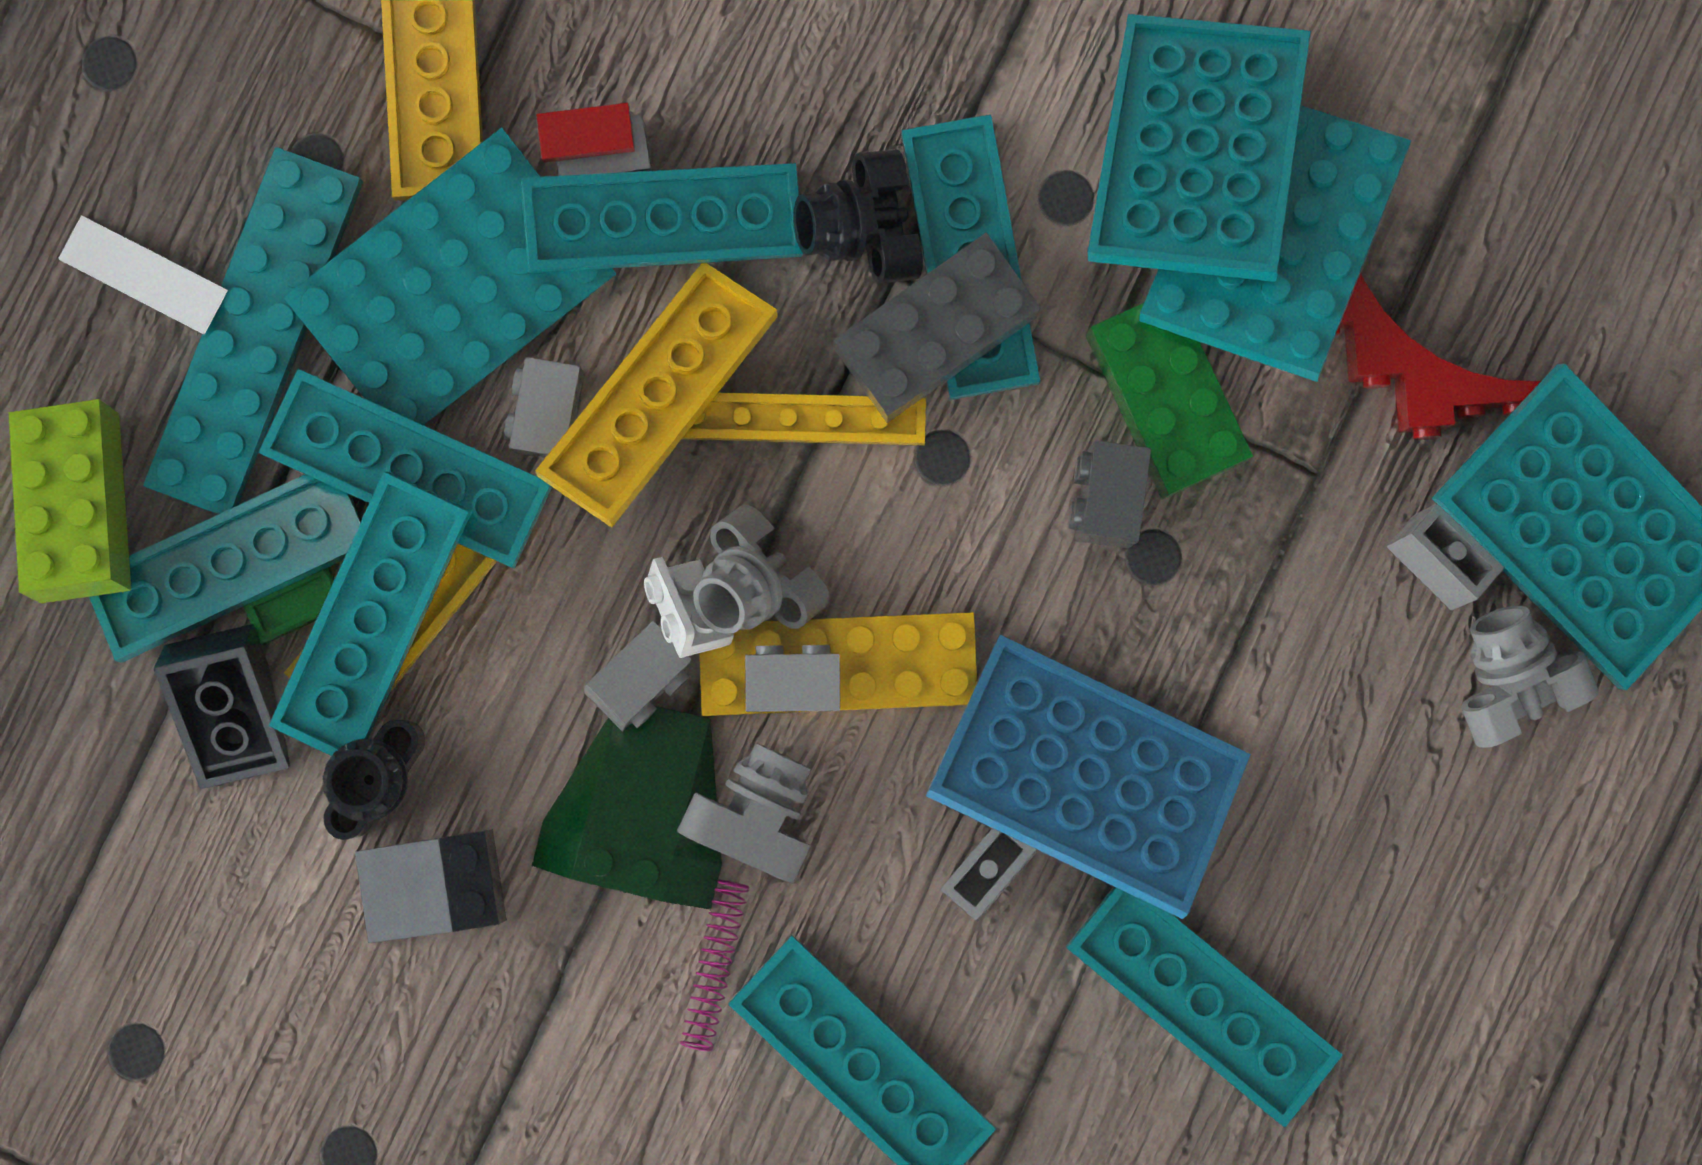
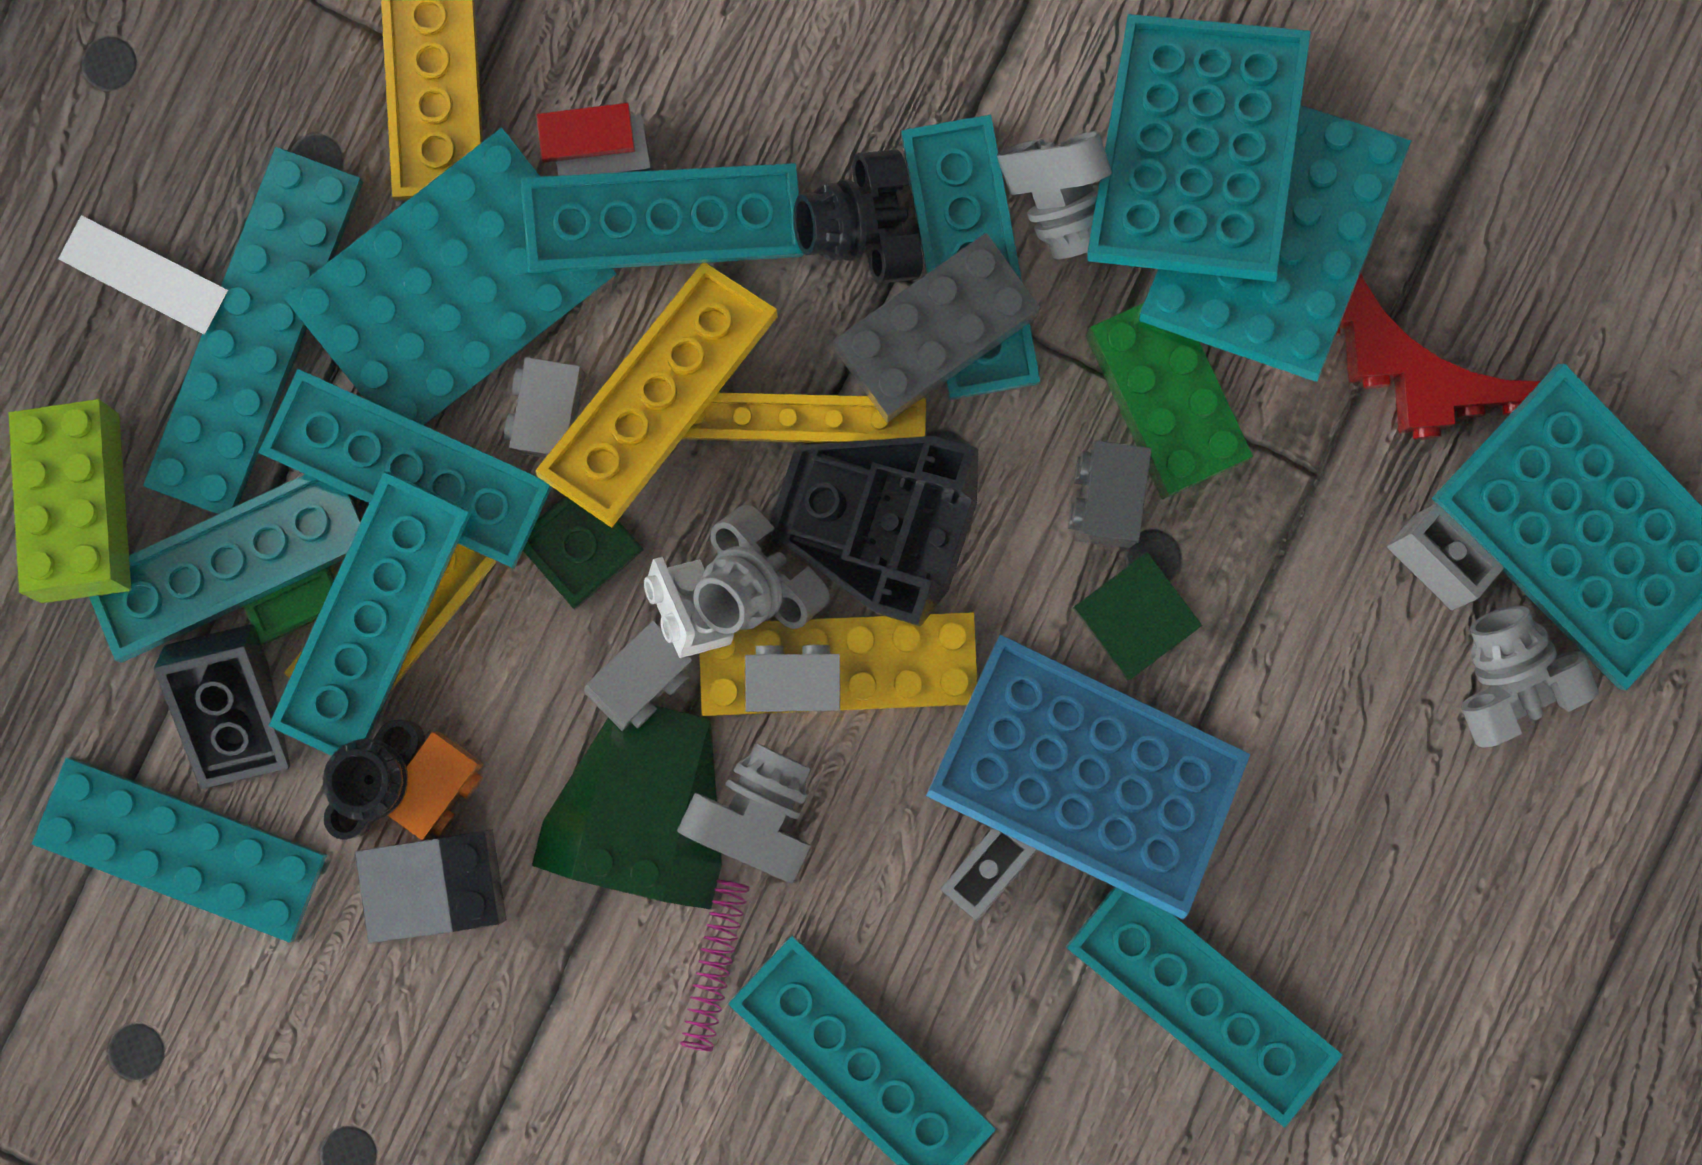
none -> teal plate [32,757,327,943]
none -> orange brick [388,732,484,841]
none -> dark green tile [523,496,644,610]
none -> black wedge [769,436,978,627]
none -> light grey beam [996,131,1112,259]
none -> dark green tile [1072,552,1203,681]

